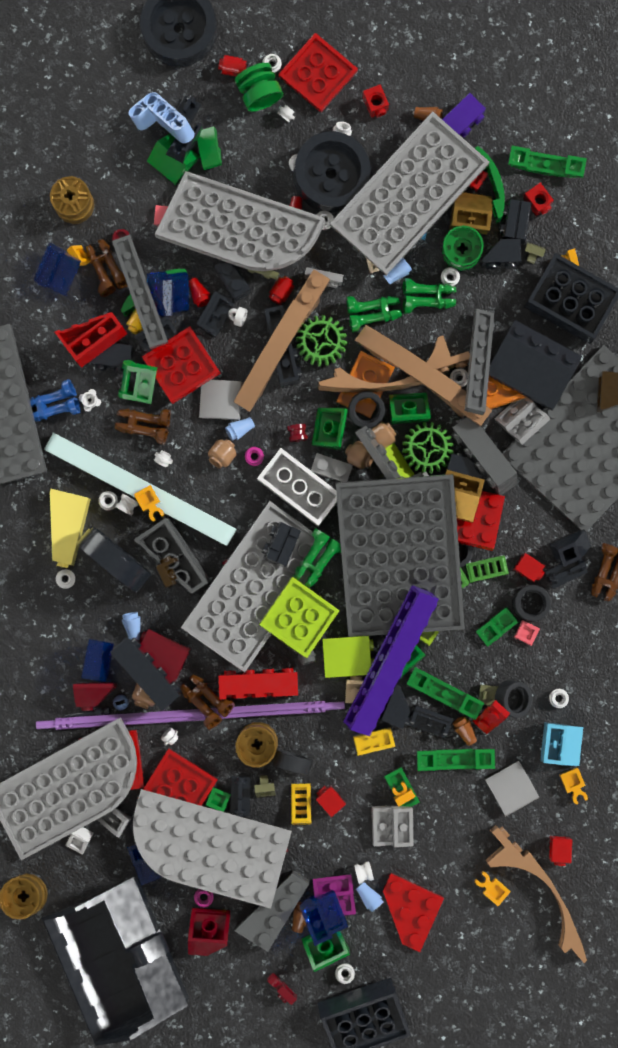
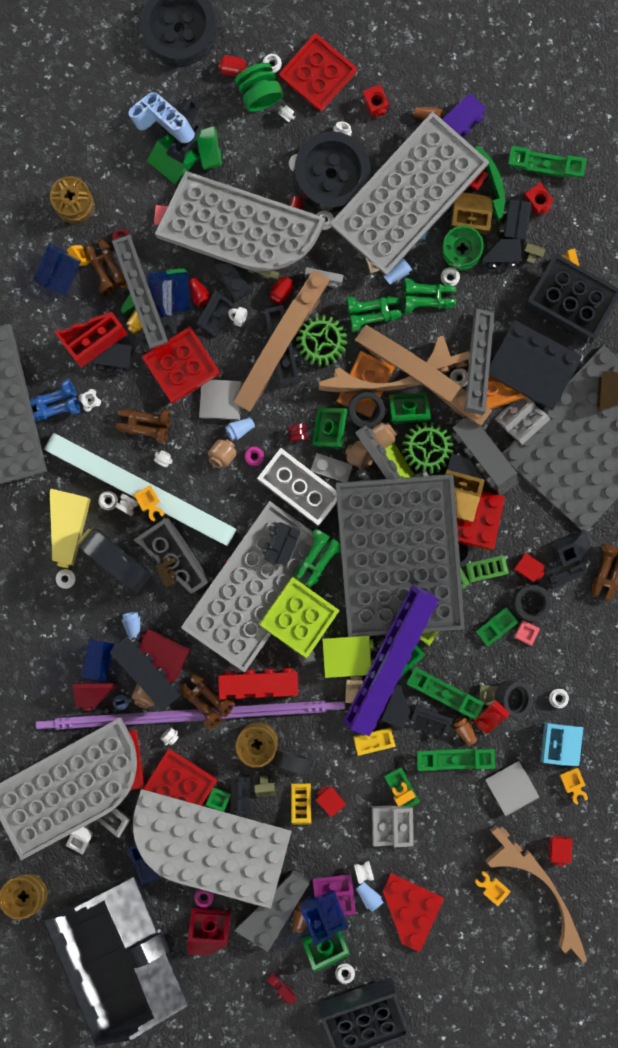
green plate [118,360,157,404] -> none

